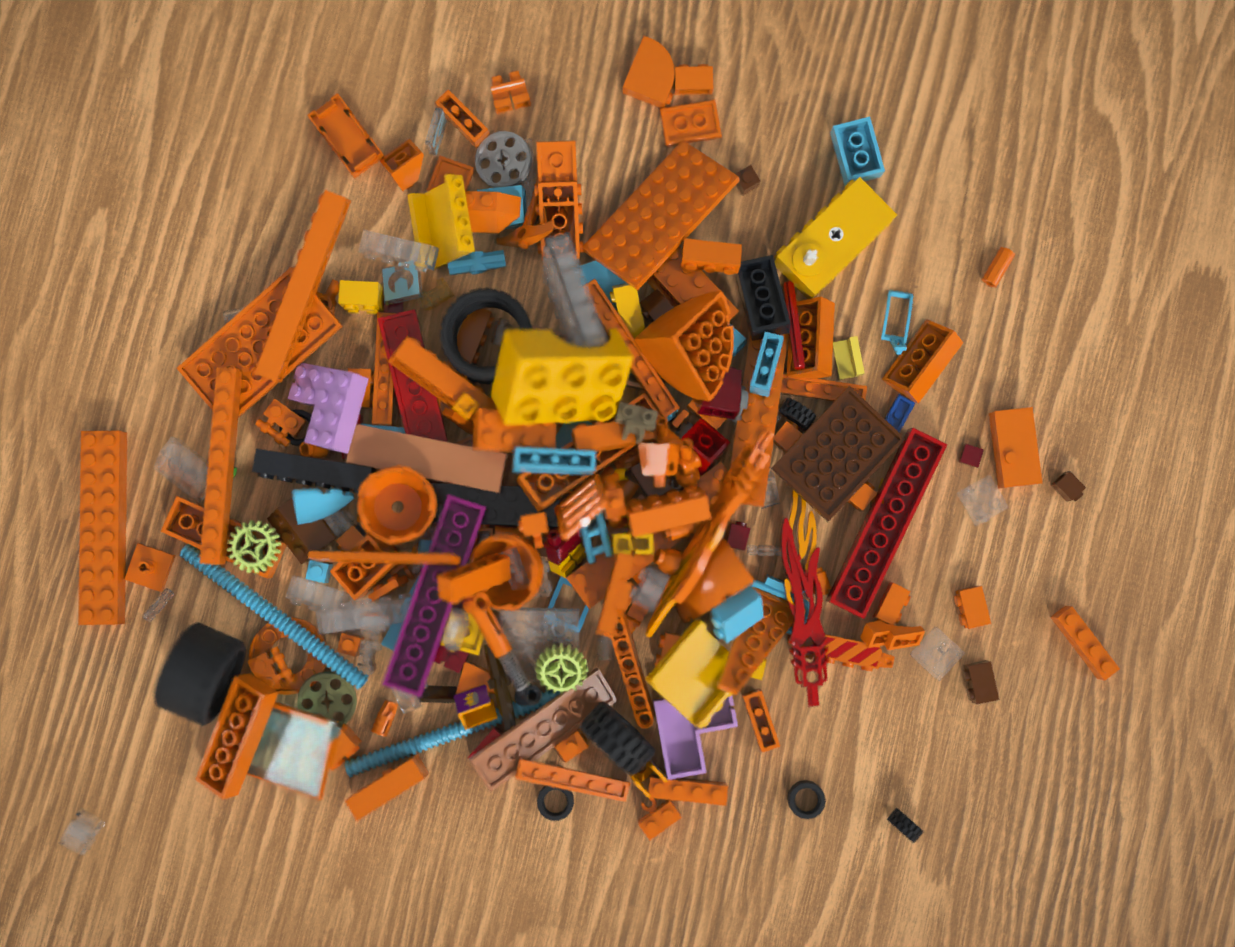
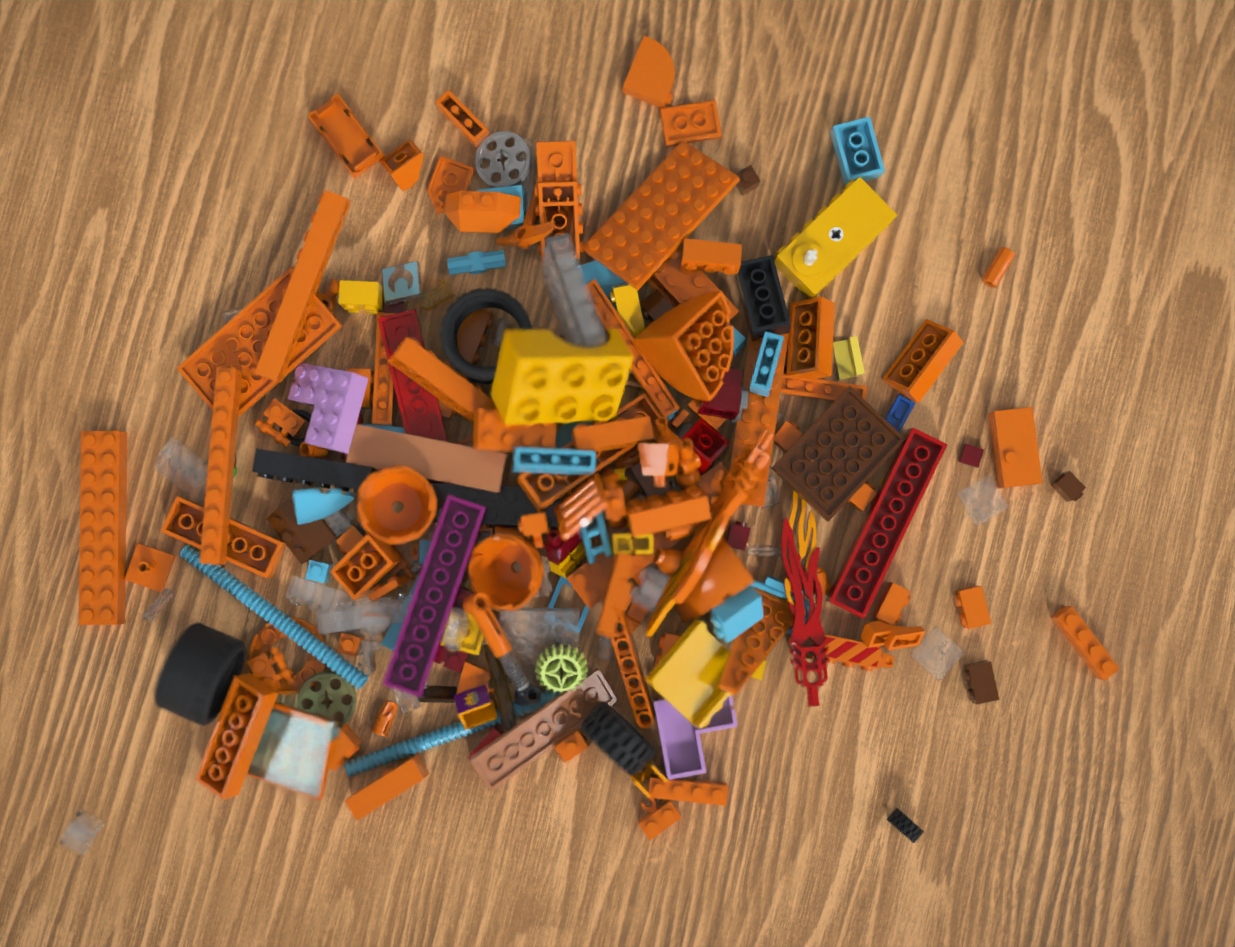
yellowish green gear [227,520,281,573] -> none
orange tile [308,551,460,565] -> none
clear brick [358,230,439,273] -> none
yellow panel [407,174,475,270] -> none
clear tile [425,107,447,156] -> none
orange brick [438,553,511,603] -> none
orange tile [442,407,474,435] -> none
light orange tile [451,392,480,420] -> none
orange hips [491,71,531,114] -> none
clear plate [499,547,529,590] -> none
orange plate [515,758,630,802] -> none
black tyre [537,785,574,821] -> none
dark tan plate [615,402,658,444] -> none
orange brick [674,64,713,95] -> none
orange brick [741,689,781,753] -> none
black tyre [779,398,816,429] -> none
red axle [783,281,805,370] -> none
black tyre [787,780,826,820] -> none
medium azure sword [881,290,913,355] -> none

